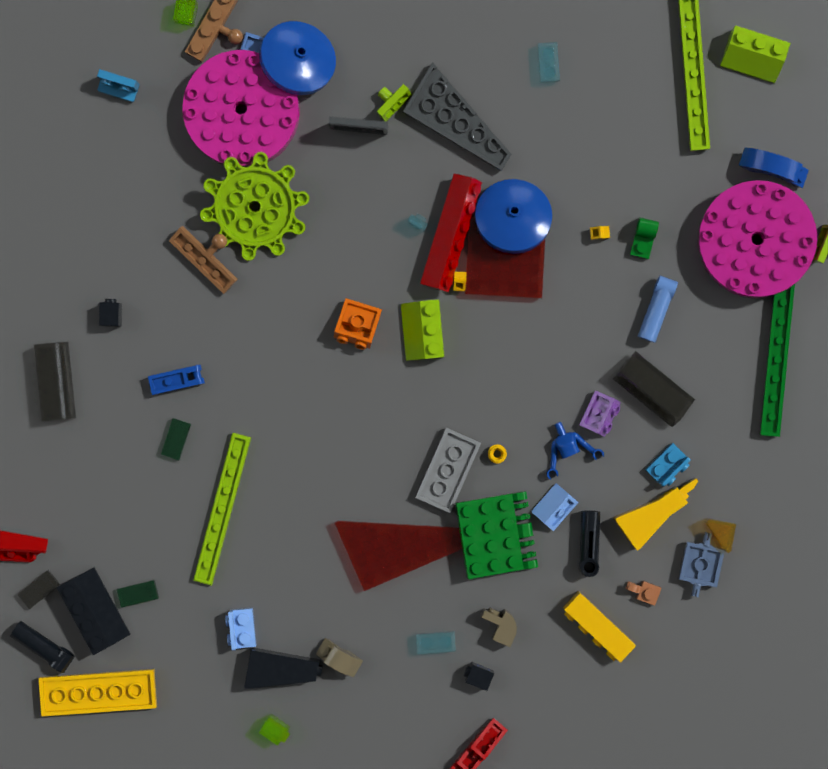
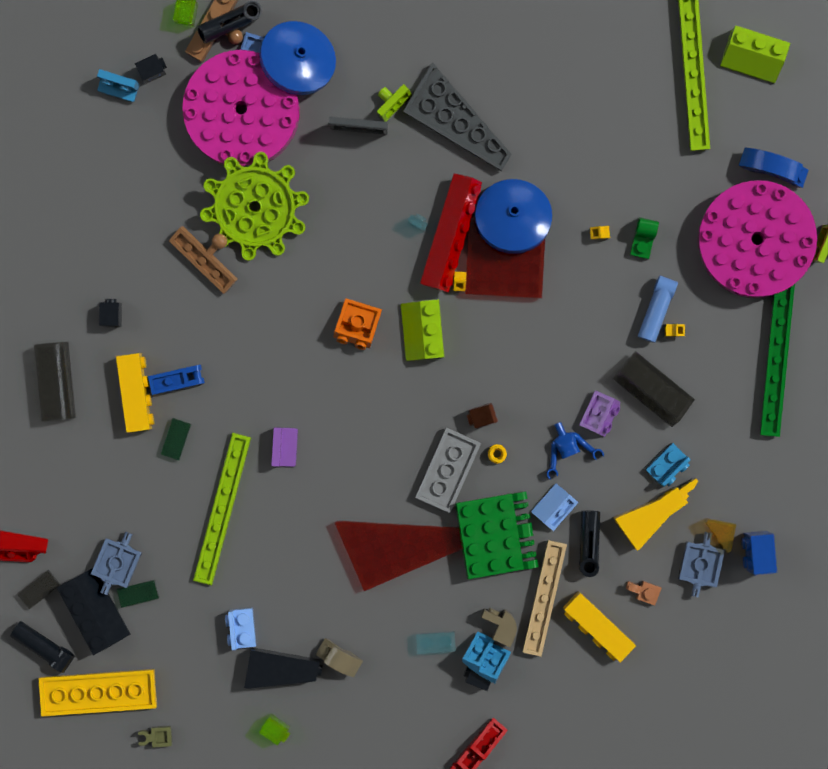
clear light blue plate [538,42,560,83] -> none
none -> sand blue plate [91,531,142,595]
none -> yellow brick [116,353,154,433]
none -> black brick [135,54,167,84]
none -> olive plate [138,726,173,748]
none -> black piece [197,1,262,44]
none -> medium lavender panel [271,427,298,467]
none -> dark azure slope [462,632,511,684]
none -> copper slope [466,403,498,429]
none -> tan plate [522,540,567,657]
none -> yellow piece [664,324,685,337]
none -> blue brick [741,531,777,575]

